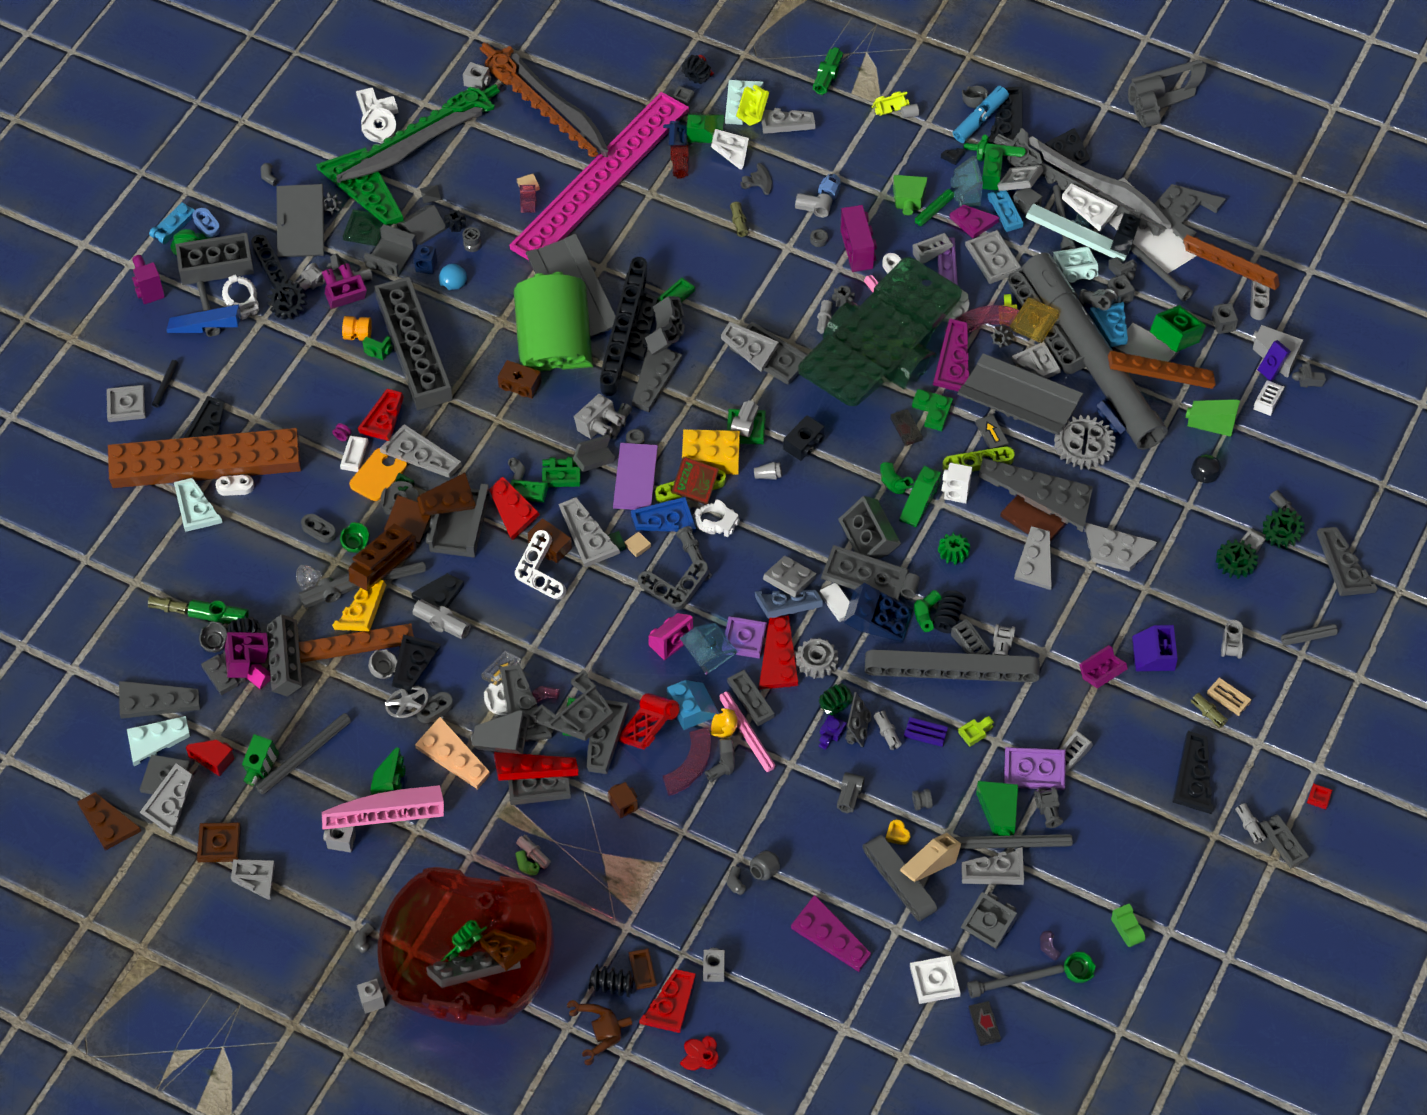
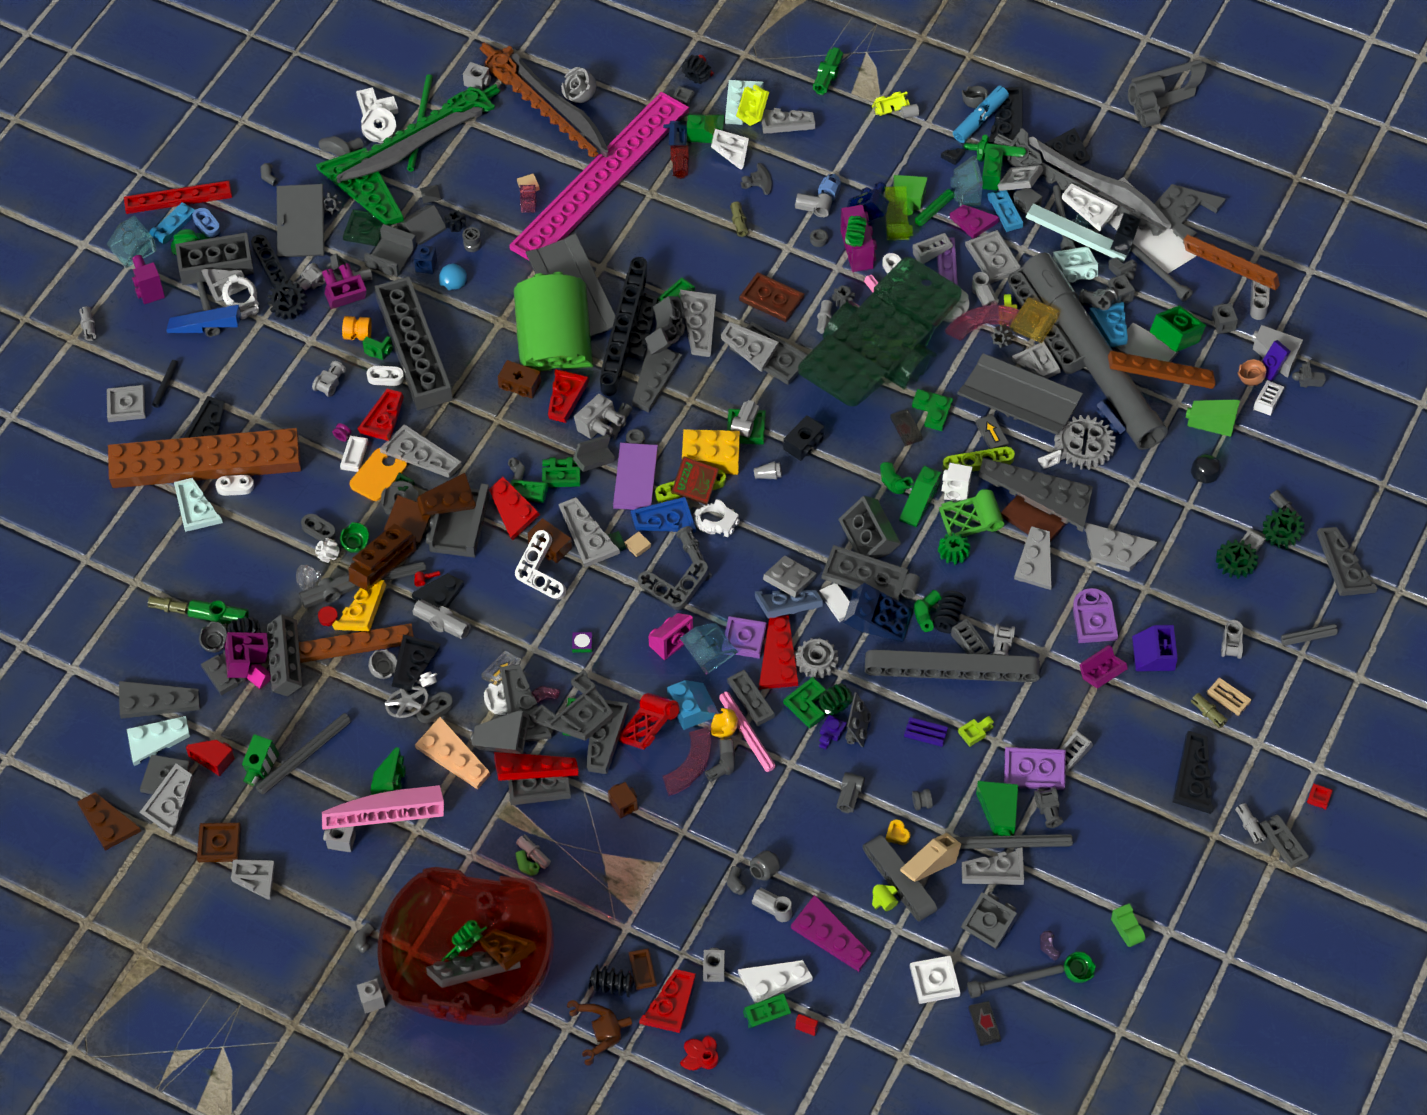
light grey pin [873,711,902,750] -> none
magenta wing [933,318,969,392] -> none
none -> light grey pin [79,306,96,341]
none -> clear light blue slope [107,215,157,268]
none -> red tile [124,181,232,214]
none -> light grey wing [201,269,248,302]
none -> light grey connector [312,361,346,397]
none -> white gear [315,538,339,563]
none -> red tile [318,606,338,626]
none -> dark grey arm [319,136,364,156]
none -> white plate [367,366,404,386]
none -> green piece [407,74,433,172]
none -> red hand [414,571,440,587]
none -> white plate [417,672,438,688]
none -> red wing [548,369,589,423]
none -> light grey cylinder [561,67,597,103]
none -> tile [572,632,592,653]
none -> light grey wing [679,290,716,357]
none -> white wing [738,960,813,1003]
none -> copper tile [739,272,804,322]
none -> green hinge [743,993,791,1028]
none -> light grey piece [752,888,793,922]
none -> green plate [783,677,826,729]
none -> red tile [795,1014,818,1036]
none -> green gear [845,216,867,247]
none -> clear blue brick [847,182,889,222]
none -> lime piece [872,885,898,912]
none -> clear neon green door [885,186,913,240]
none -> bright green piece [939,489,1005,537]
none -> light grey piece [971,272,999,310]
none -> white slope [1038,450,1061,469]
none -> medium lavender tile [1073,588,1118,643]
none -> nougat hair [1237,359,1267,386]

